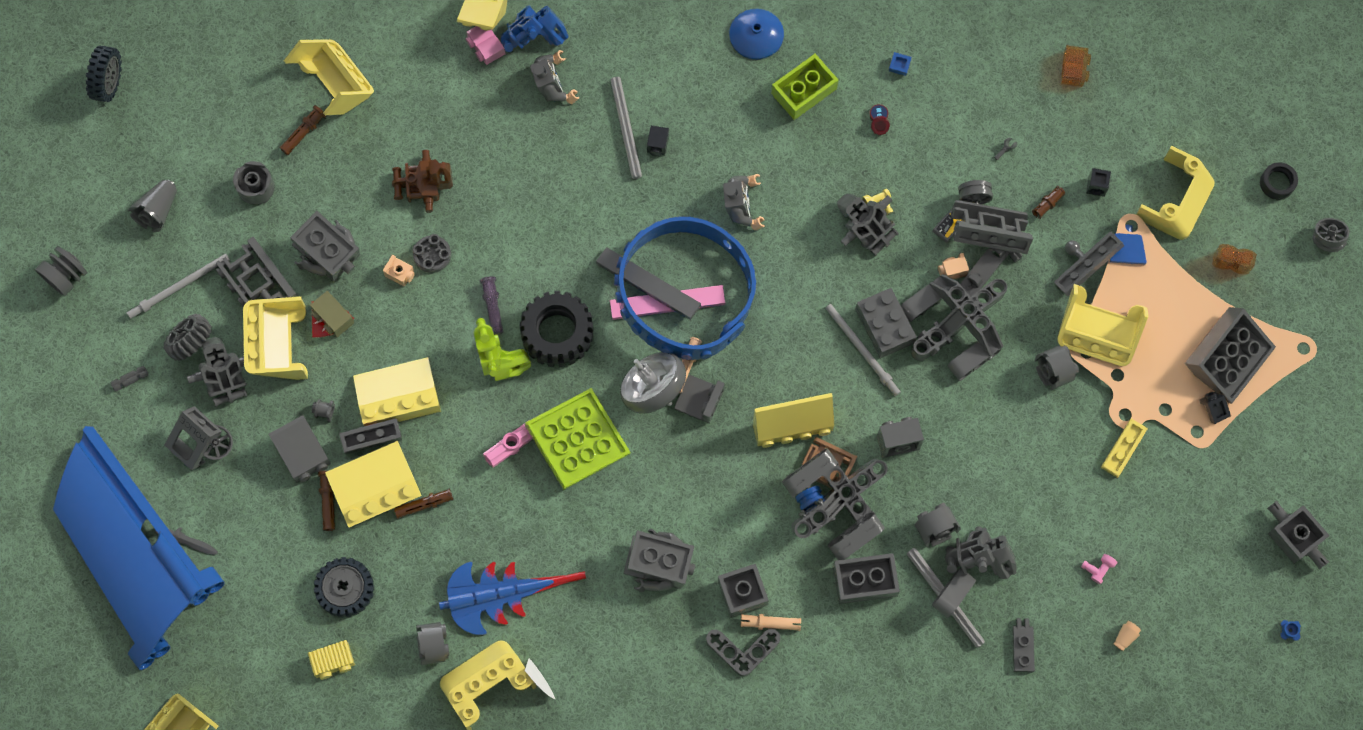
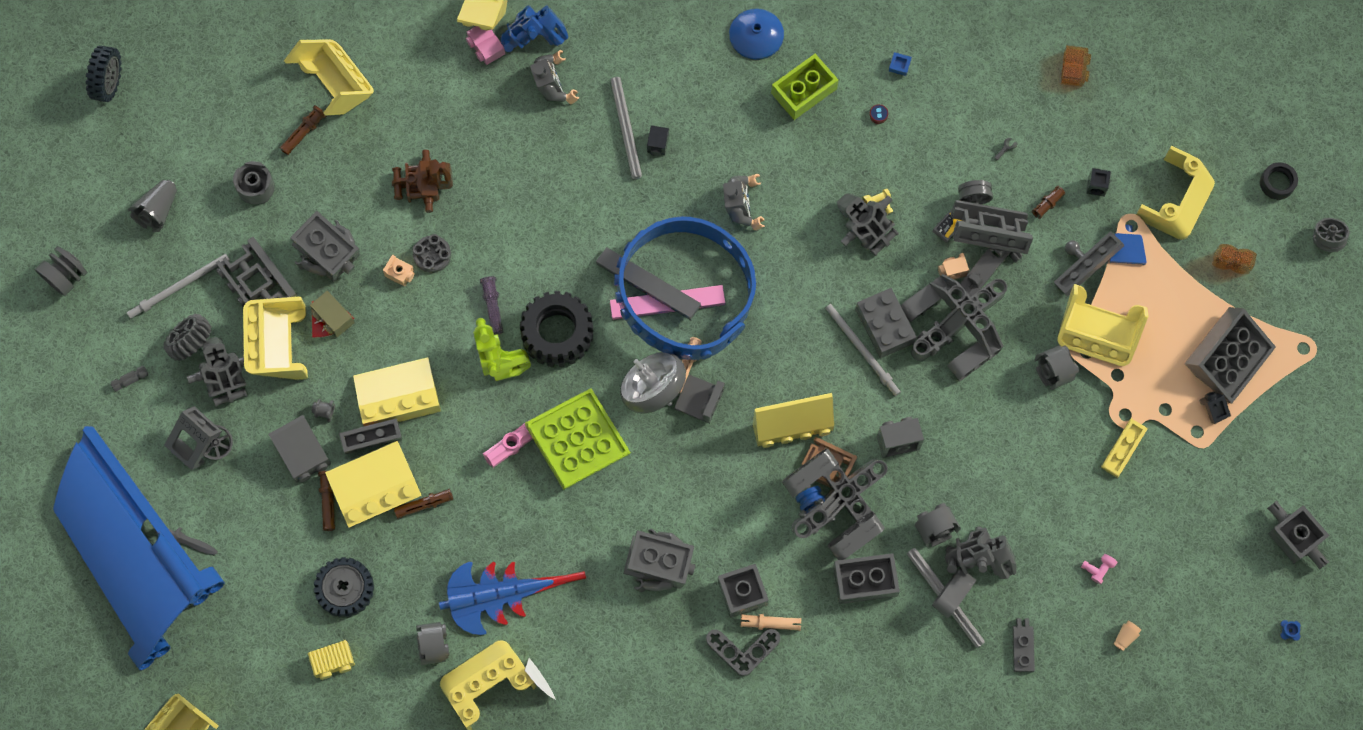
dark red tile [871,116,890,135] -> none

